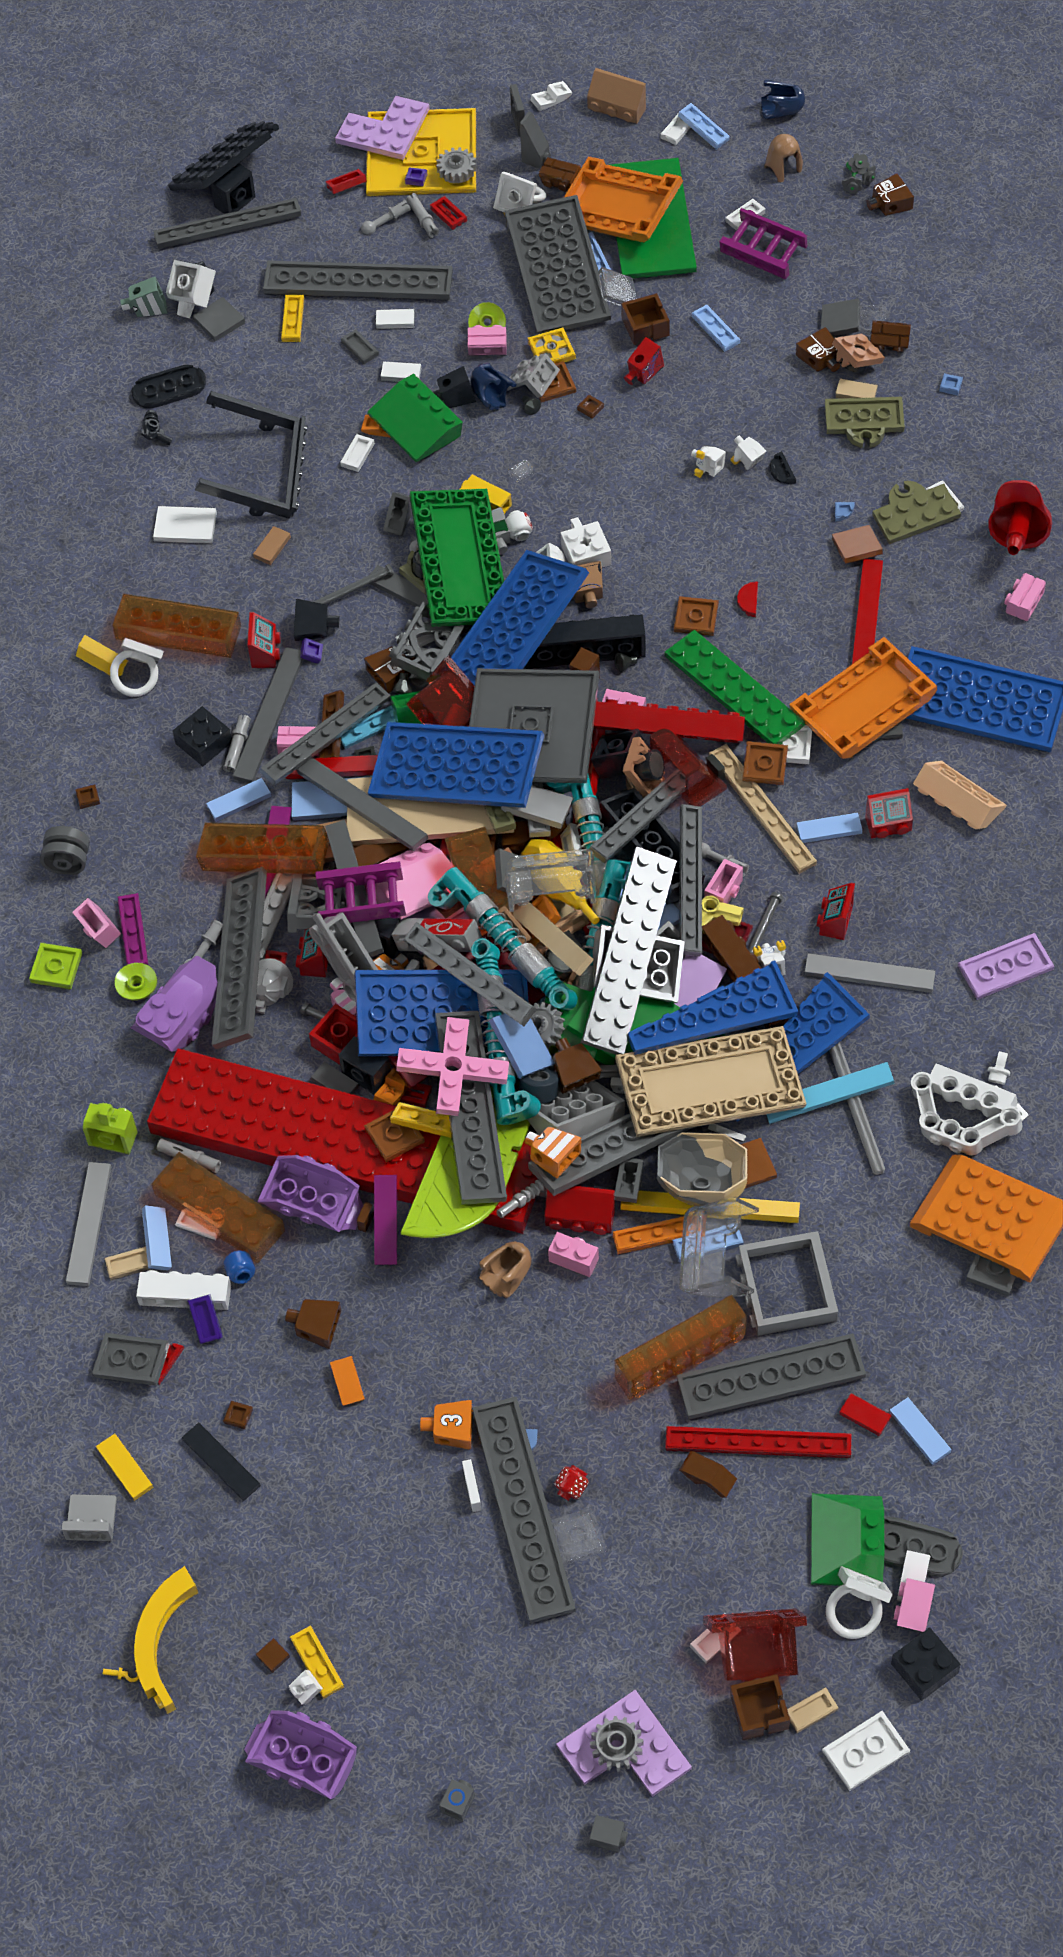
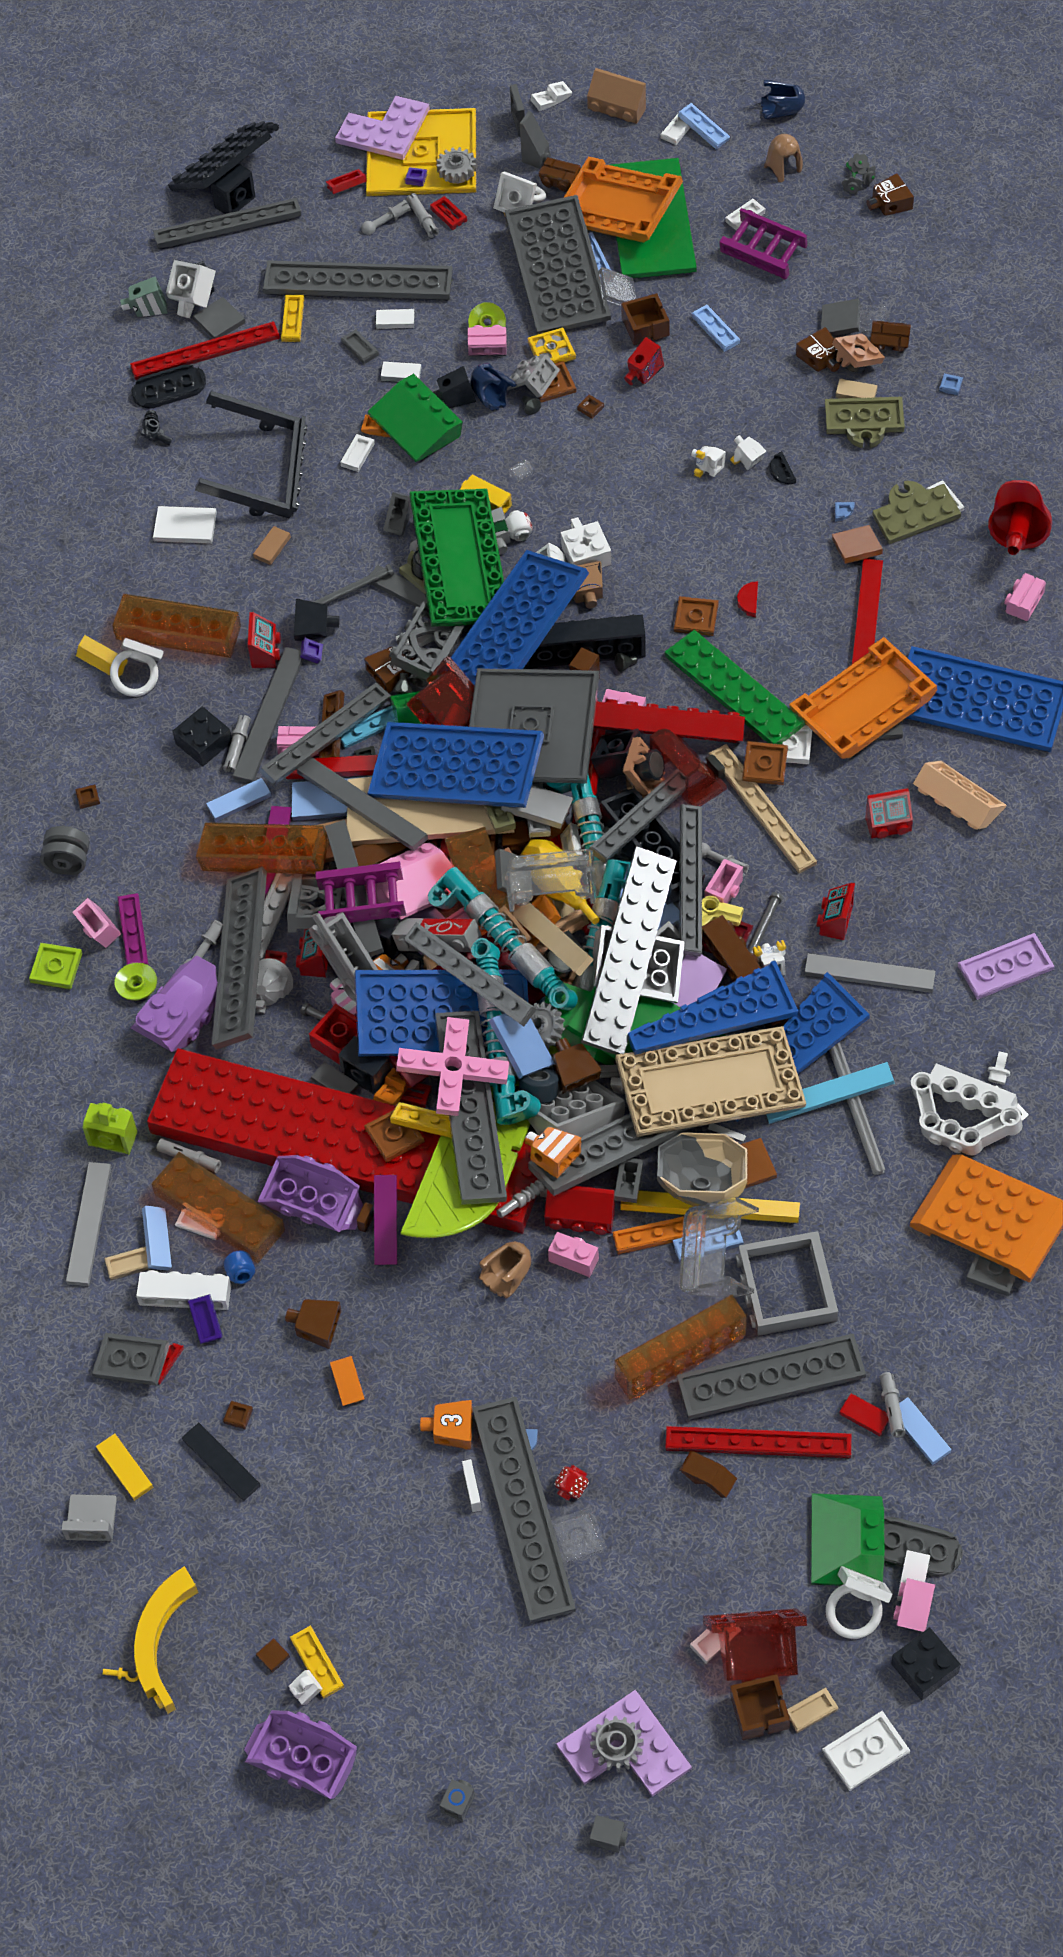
light blue tile [796,813,862,843] -> none
none -> red tile [130,321,280,381]
none -> light grey pin [879,1372,906,1438]

